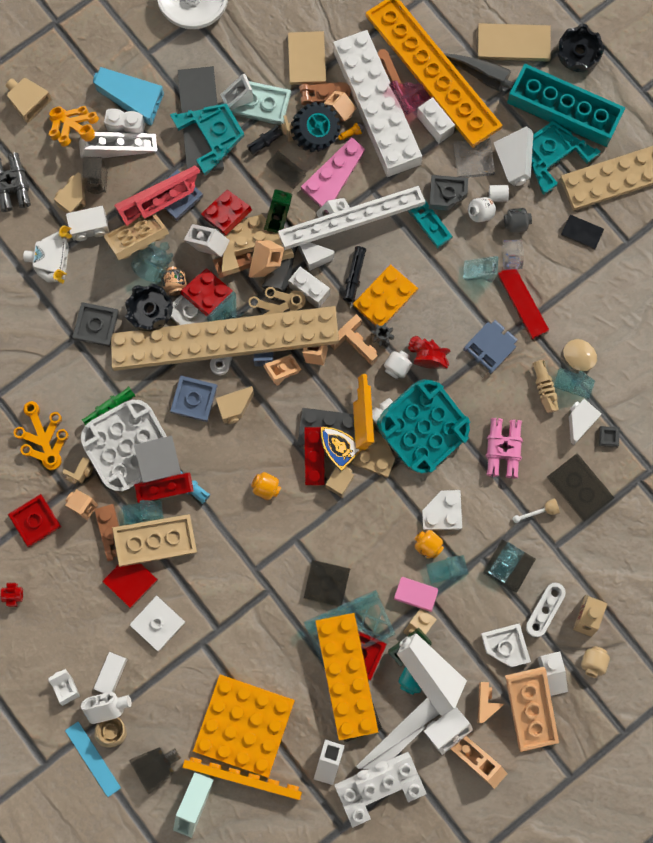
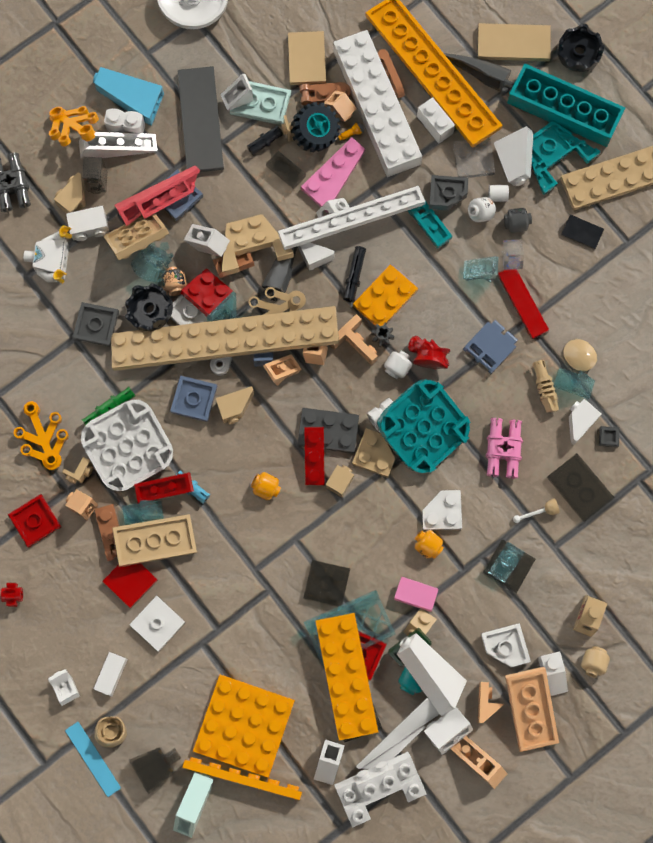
tan torso [6,78,52,124] -> none
white piece [81,692,132,724] -> none
light grey tile [134,436,181,483] -> none
teal wing [170,103,245,176] -> none
red plate [201,190,252,235] -> none
light nougat slope [249,240,284,278] -> none
dark green torso [264,189,293,233] -> none
white brick [288,267,330,308] -> none
shield [321,427,362,471] -> none
light orange piece [353,374,374,450] -> none
clear pink wing [389,80,431,115] -> none
clear light blue slope [426,555,469,584] -> none
white plate [526,583,566,637] -> none

